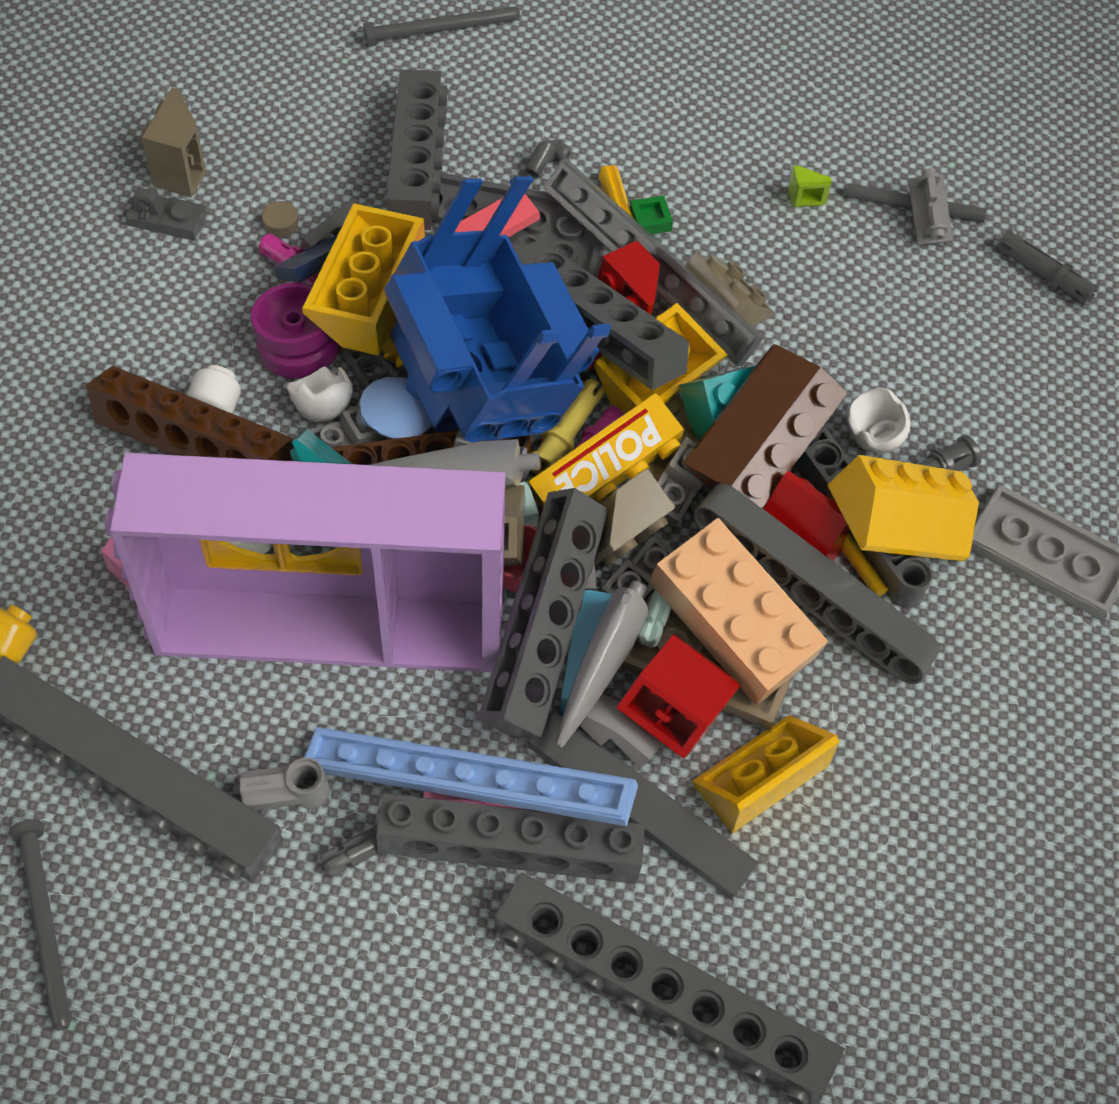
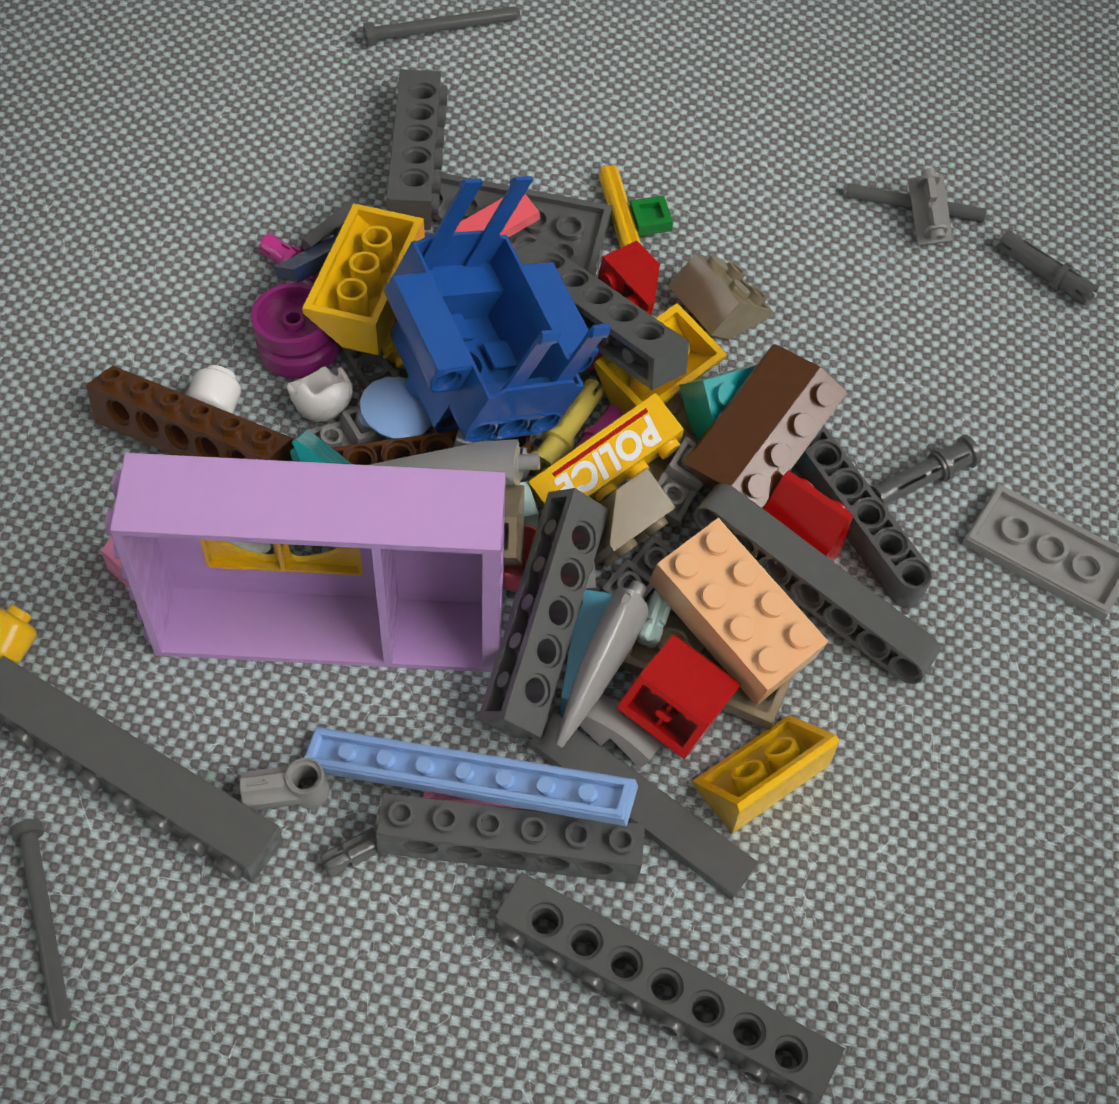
dark grey hinge [125,187,207,241] -> none
dark tan slope [141,88,206,197] -> none
dark tan tile [262,201,299,237] -> none
dark grey arm [525,139,571,178] -> none
dark grey tile [543,159,764,367] -> none
lime slope [788,165,832,207] -> none
yellow slope [828,455,979,561] -> none
yellow bar [842,533,888,596] -> none
white hair [846,387,911,454] -> none

